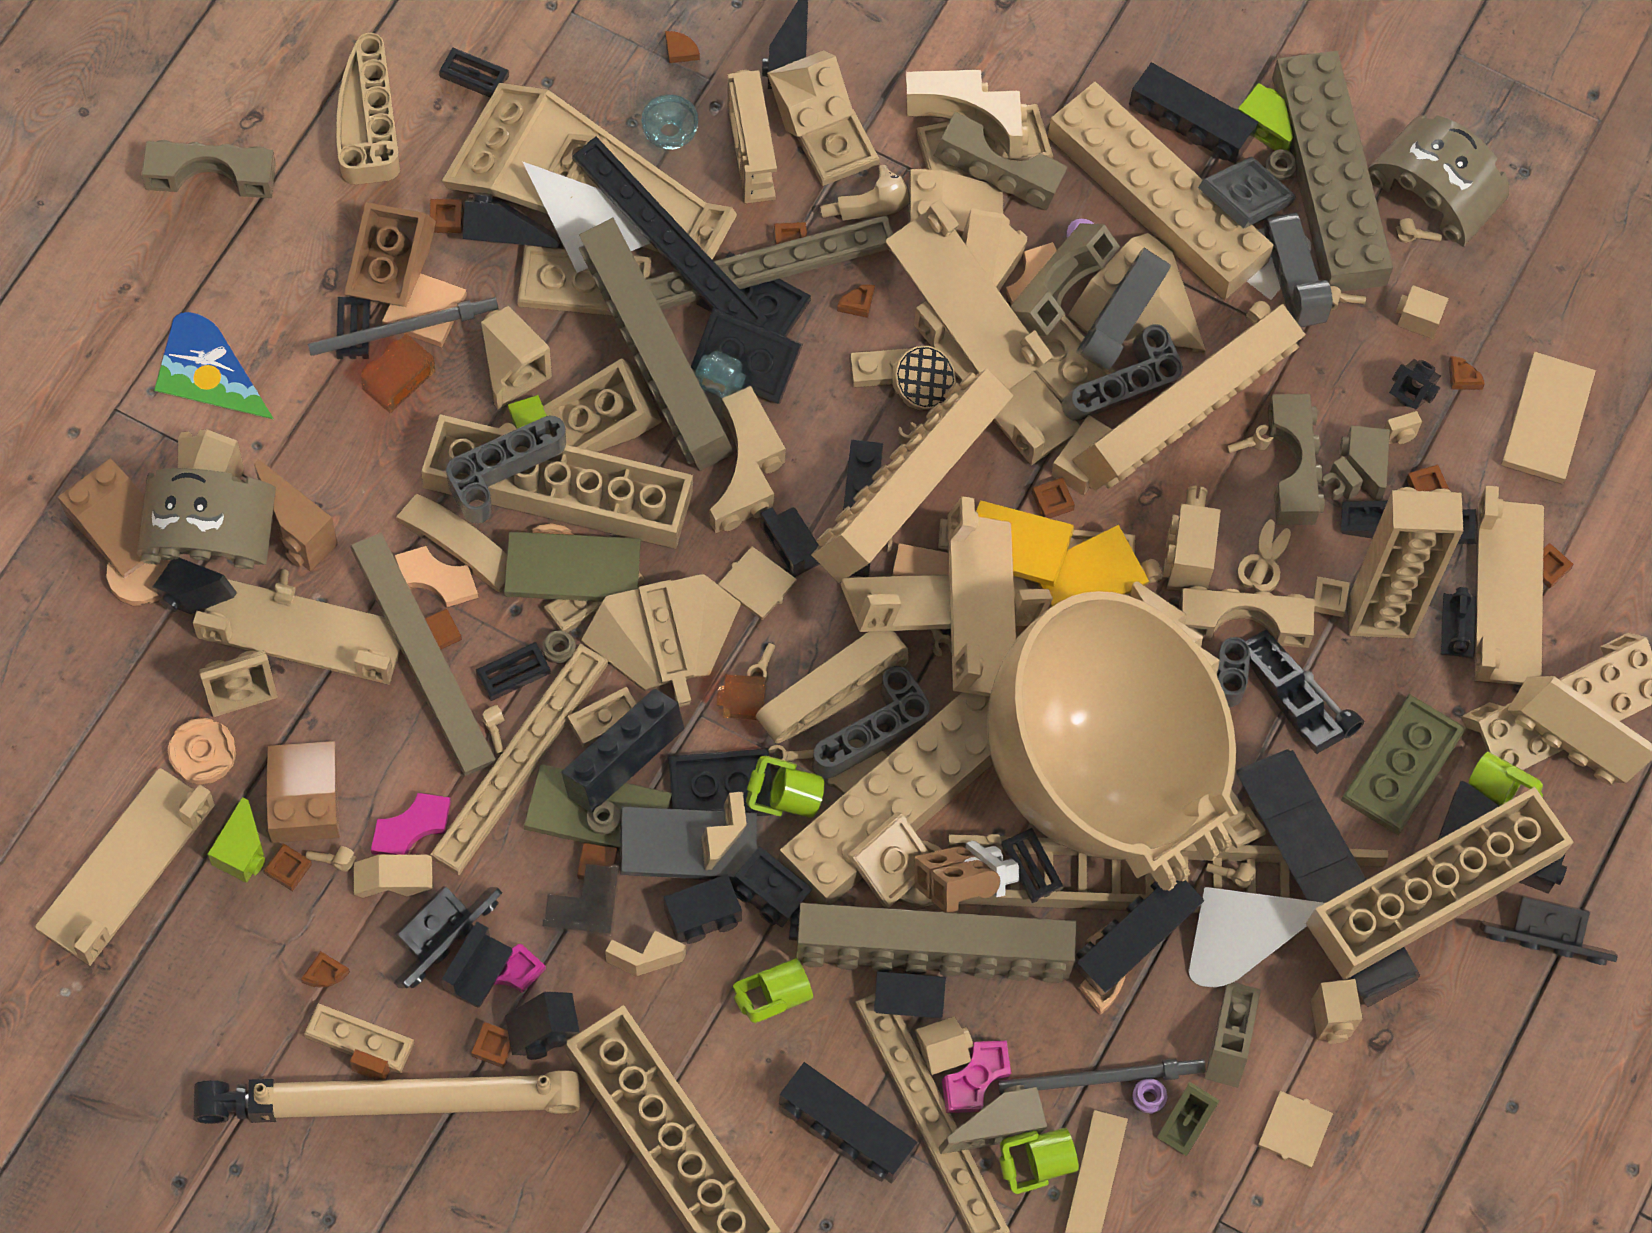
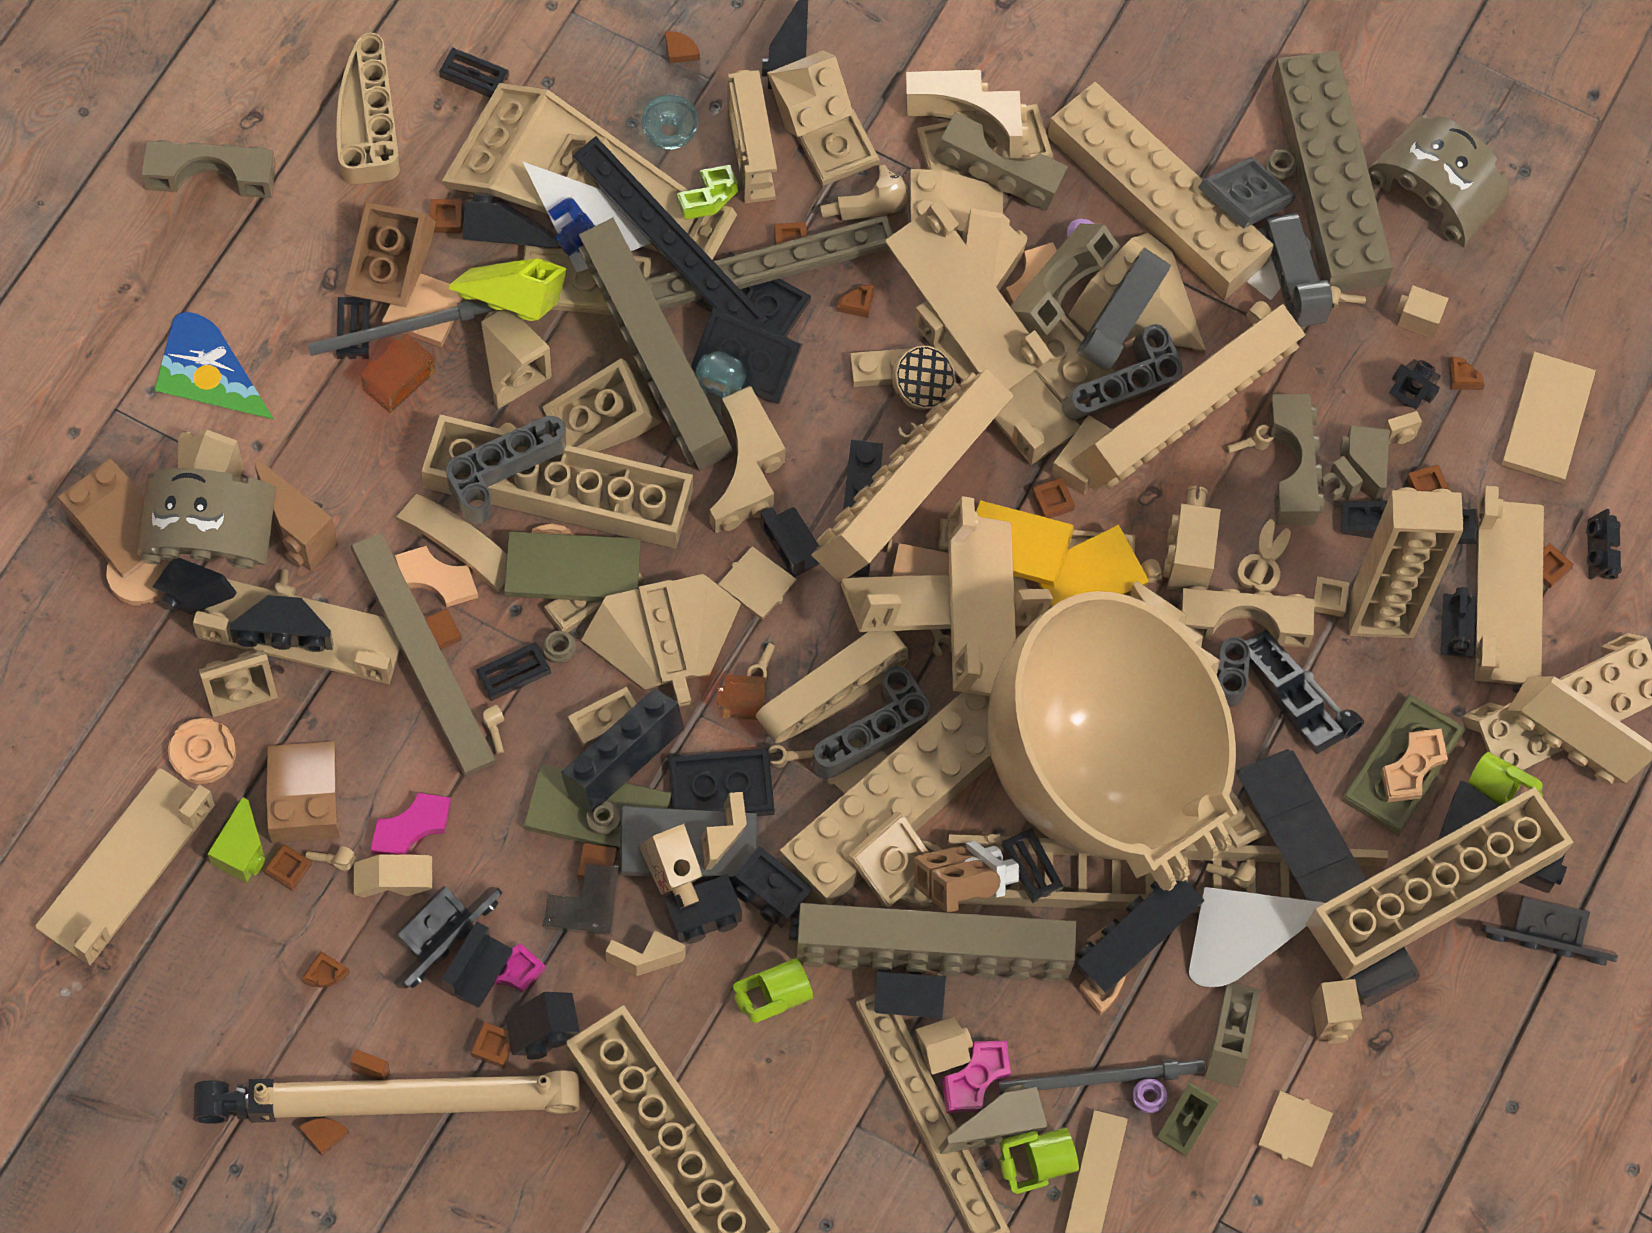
tan tile [304,1003,414,1074] -> none
tan tile [430,644,608,875] -> none
lime tile [508,395,546,429] -> none
lime piece [746,756,824,818] -> none
black brick [779,1062,918,1184] -> none
black brick [1129,62,1258,164] -> none
lime slope [1238,83,1293,151] -> none
tan hand [1396,218,1442,243] -> none
none -> black slope [230,595,334,652]
none -> dark orange tile [299,1119,349,1156]
none -> neon yellow slope [448,258,567,321]
none -> clear blue piece [548,197,595,257]
none -> tan torso [639,824,702,909]
none -> lime tile [677,165,738,220]
none -> light nougat tile [1381,729,1448,803]
none -> black hinge [1586,509,1622,580]

